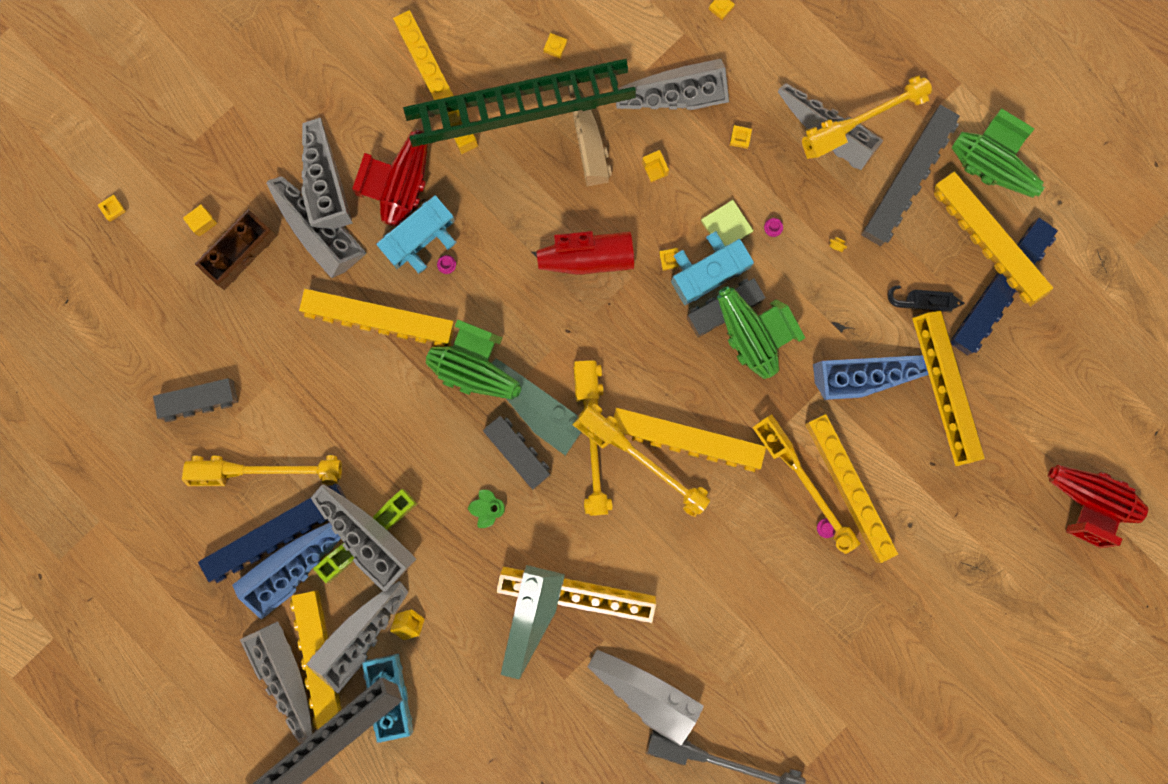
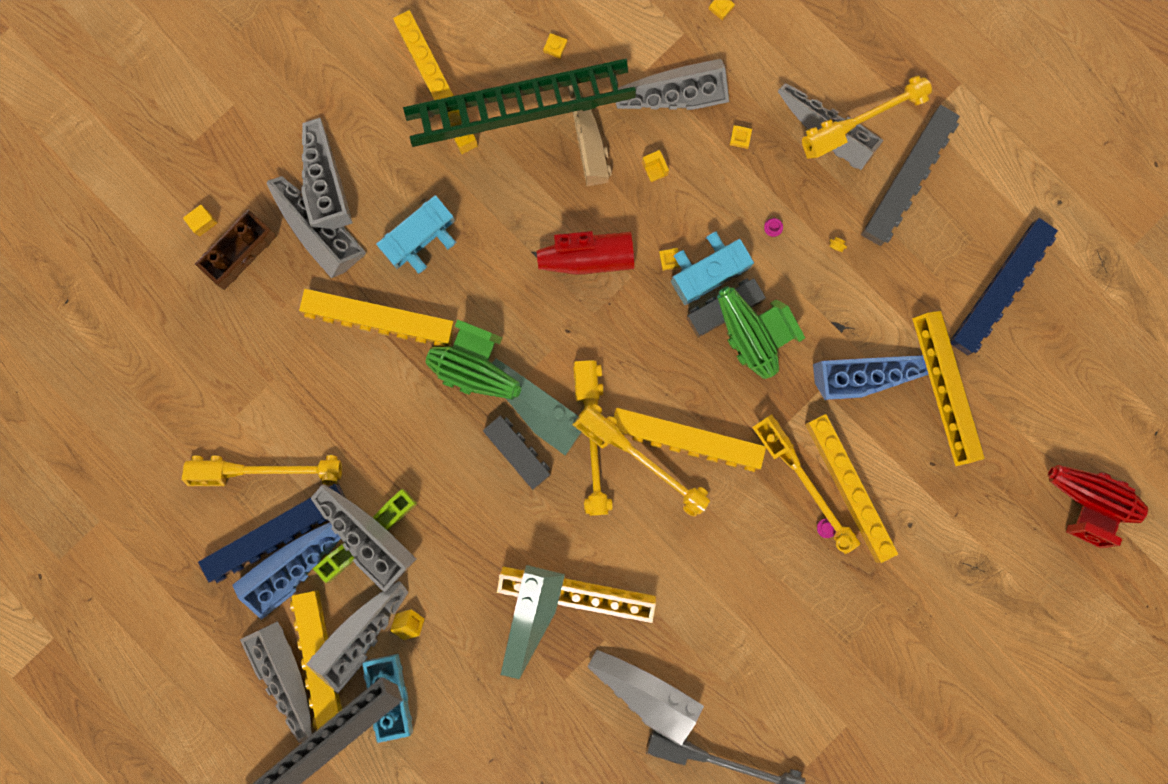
yellow plate [98,195,126,222] -> none
dark grey brick [153,378,238,422] -> none
red piece [352,130,428,227] -> none
dark pink plate [437,255,456,274] -> none
bright green plate [468,490,505,528] -> none
yellowish green tile [701,200,753,246] -> none
black plate [887,285,965,313] -> none
yellow brick [934,172,1053,307] -> none
bright green piece [951,108,1045,198] -> none

